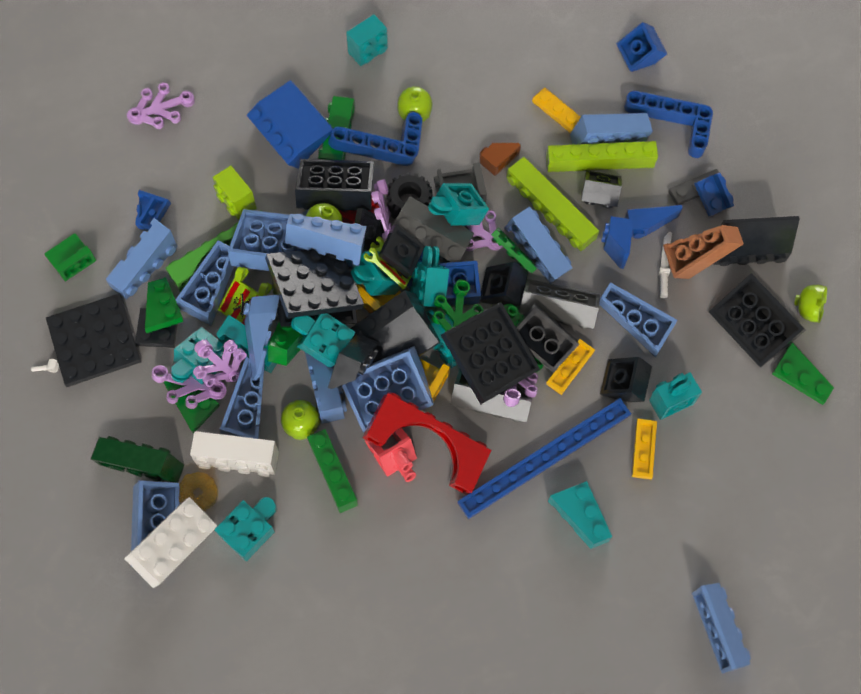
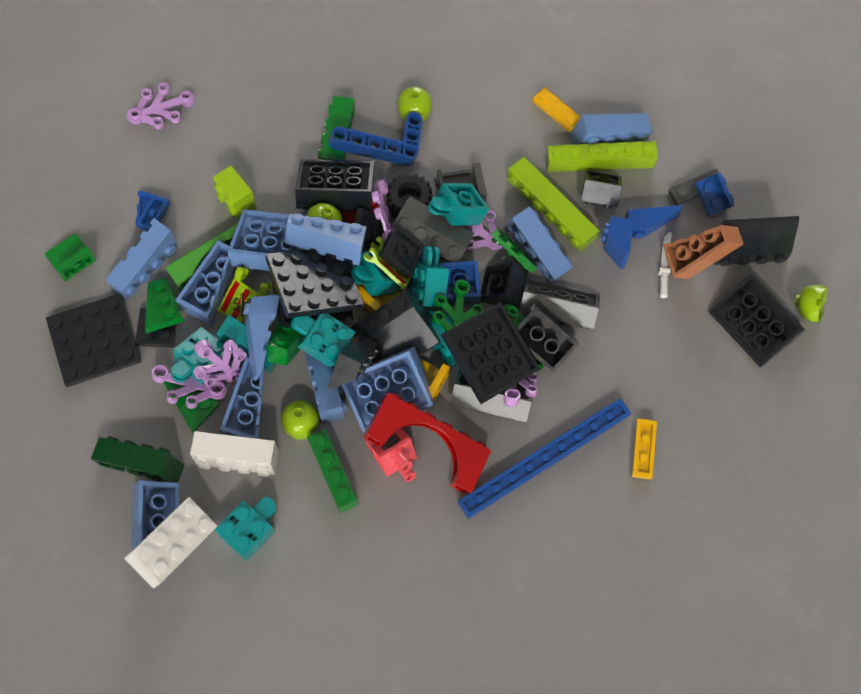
white hand [31,359,59,373] -> none
clear yellow plate [179,472,219,512] -> none
blue slope [246,80,333,169] -> none
teal brick [346,14,388,67] -> none
dark orange slope [480,143,521,176] -> none
yellow plate [546,339,595,395] -> none
teal wedge [548,481,612,549] -> none
medium blue wedge [599,282,677,357] -> none
black slope [600,357,652,403] -> none
blue slope [616,22,667,72] -> none
blue beam [624,91,713,158] -> none
teal brick [649,372,702,420] -> none
medium blue slope [692,583,751,674] -> none
green wing [772,342,834,405] -> none

